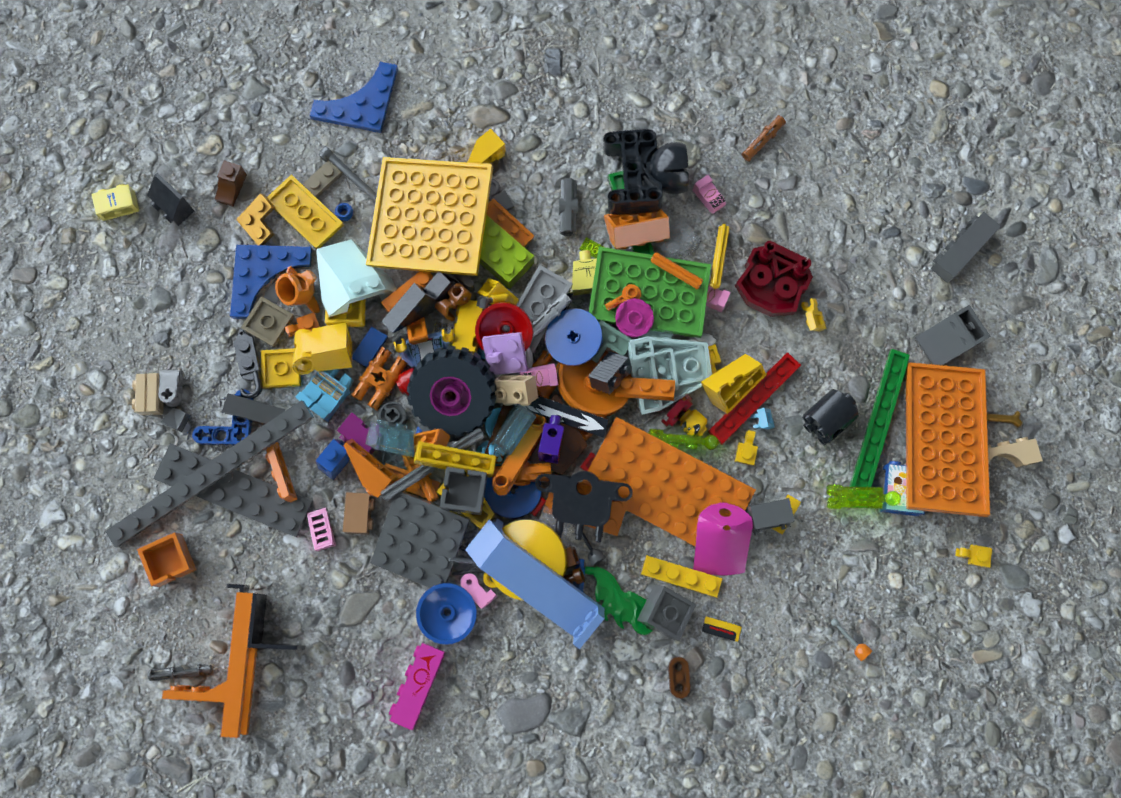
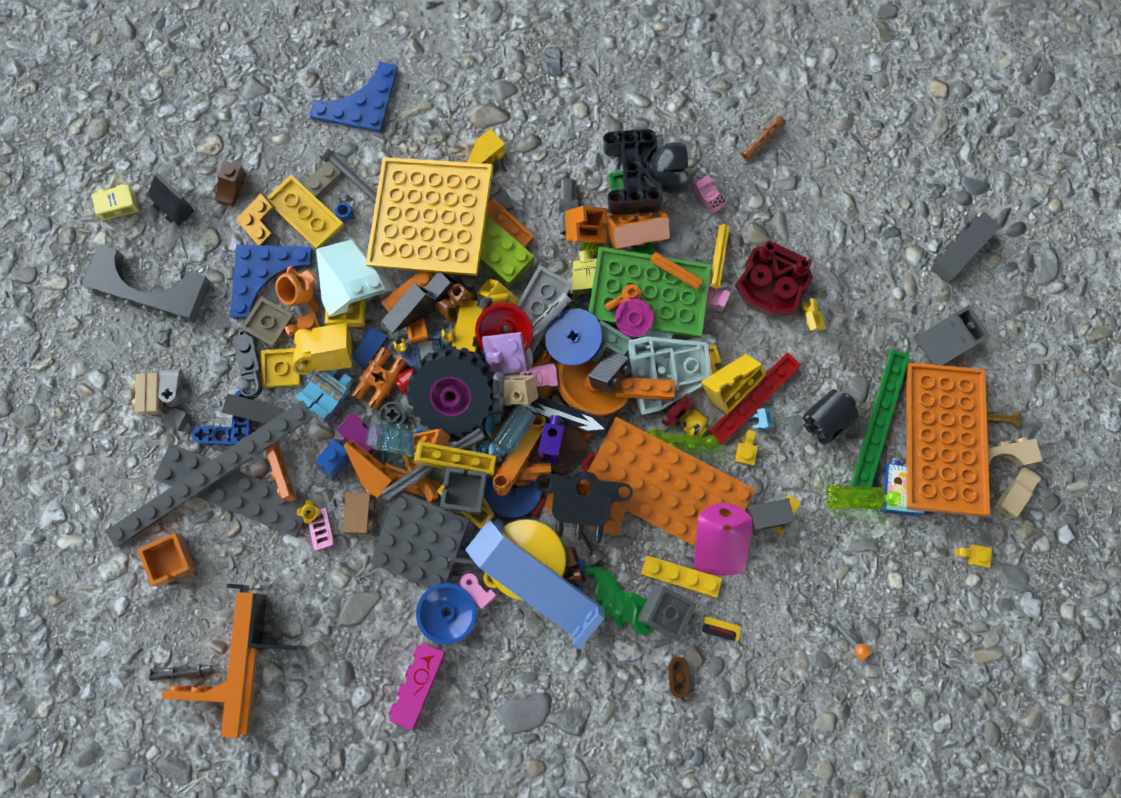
none -> arch [82,244,211,323]
none -> yellow plate [297,500,320,524]
none -> dark grey piece [492,373,505,423]
none -> orange plate [565,206,608,244]
none -> tan piece [994,466,1041,519]

